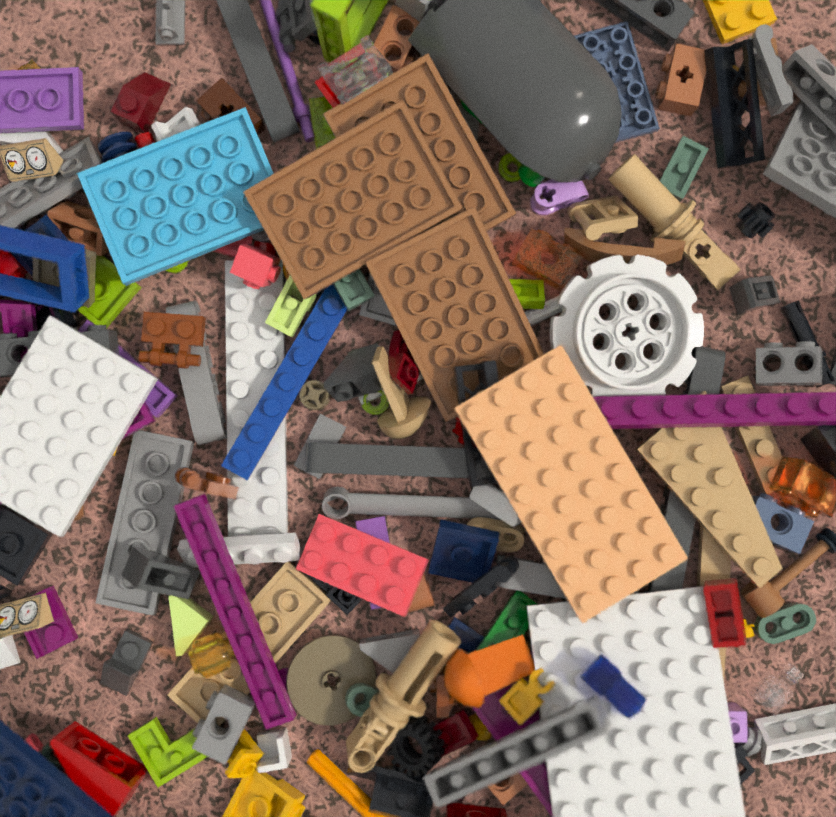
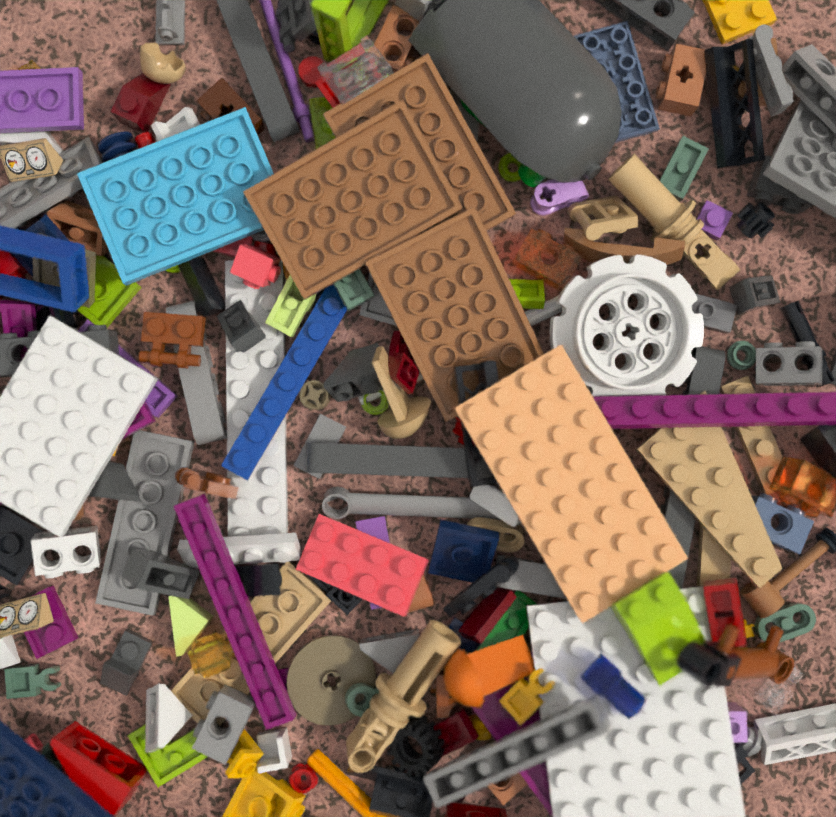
none -> sand green plate [4,663,61,699]
none -> white brick [31,525,101,578]
none -> dark grey slope [88,459,139,501]
none -> tan hair [140,43,186,84]
none -> white slope [145,684,192,753]
none -> black slope [178,257,225,317]
none -> dark grey slope [217,300,266,353]
none -> black slope [236,564,282,597]
none -> red plate [289,763,318,793]
none -> red tile [298,56,328,88]
none -> dark red tile [458,587,516,643]
none -> lime slope [610,572,706,686]
none -> piece [677,624,794,687]
none -> flat silver plate [692,293,737,334]
none -> medium lavender plate [696,200,733,240]
none -> sand green plate [726,341,756,370]
none -> dark grey slope [747,155,813,214]

